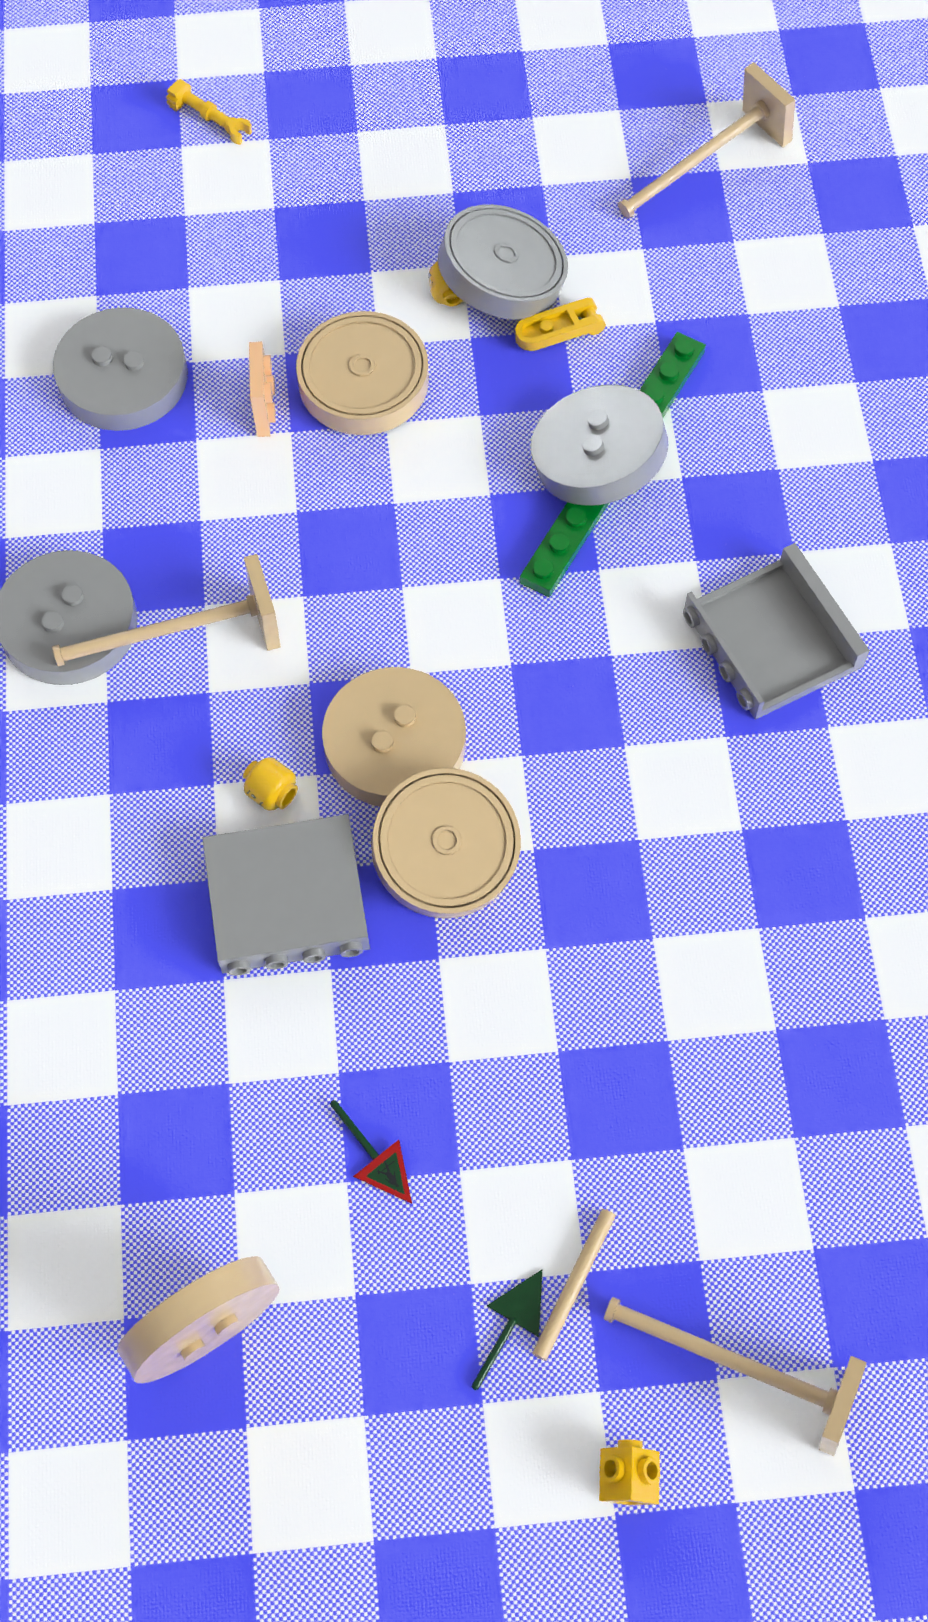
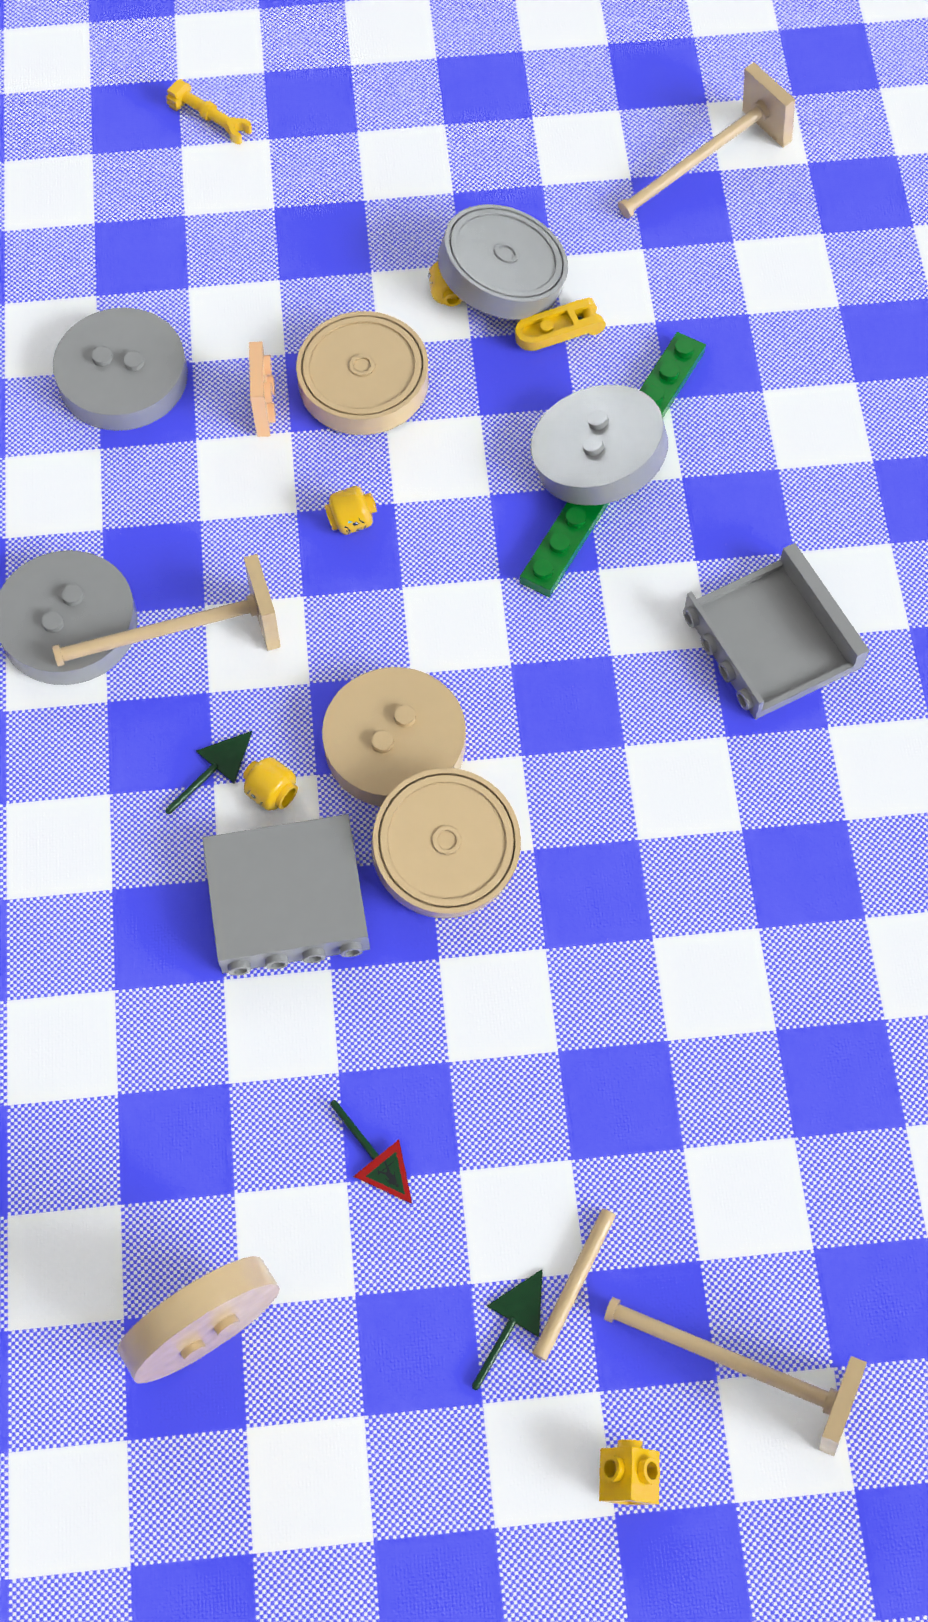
none -> dark green piece [165,731,252,814]
none -> yellow head [325,486,378,535]

